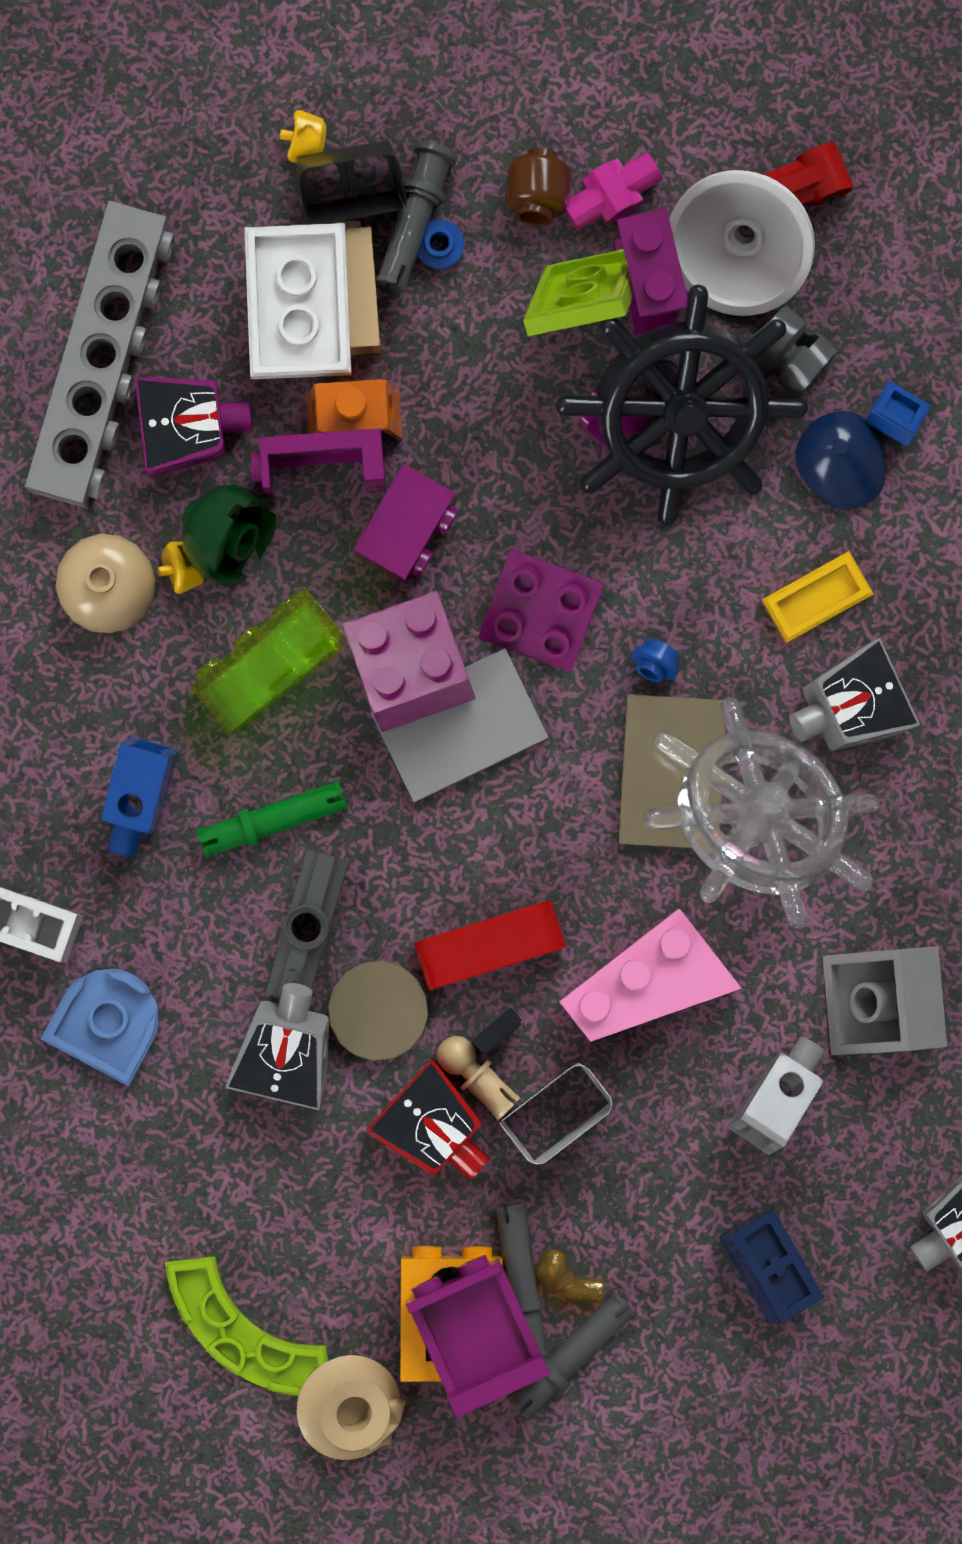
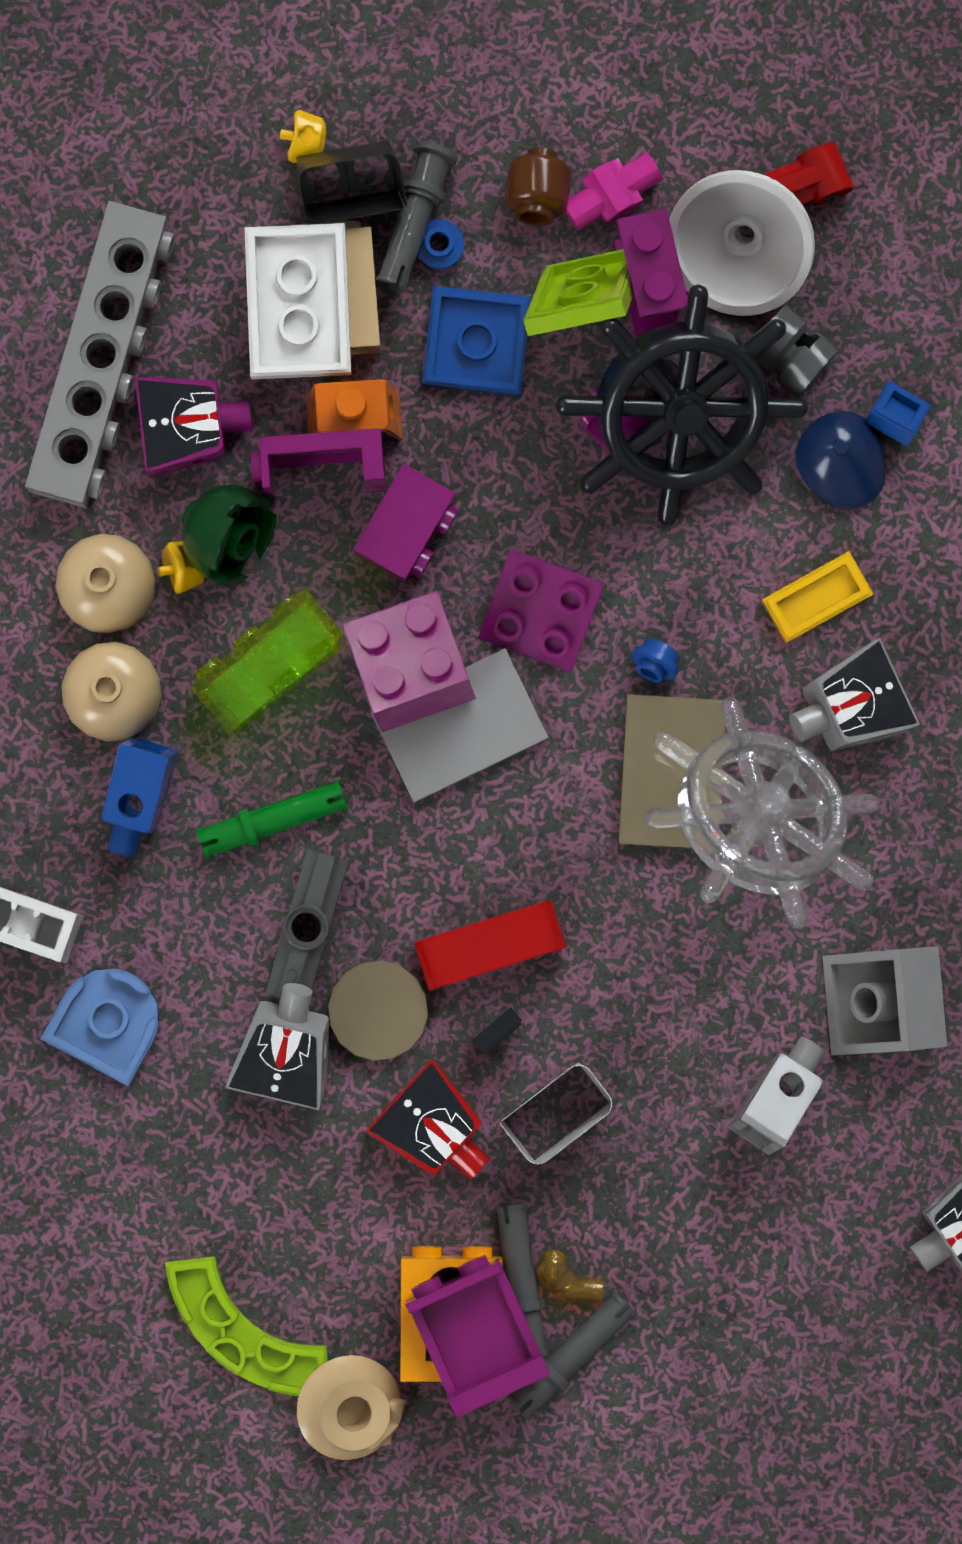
tan pin [437,1036,520,1120] -> none
bright pink wedge [559,908,742,1042] -> none
dark blue hinge [718,1209,824,1324] -> none
none -> tan cylinder [61,642,162,742]
none -> blue tile [422,286,532,396]

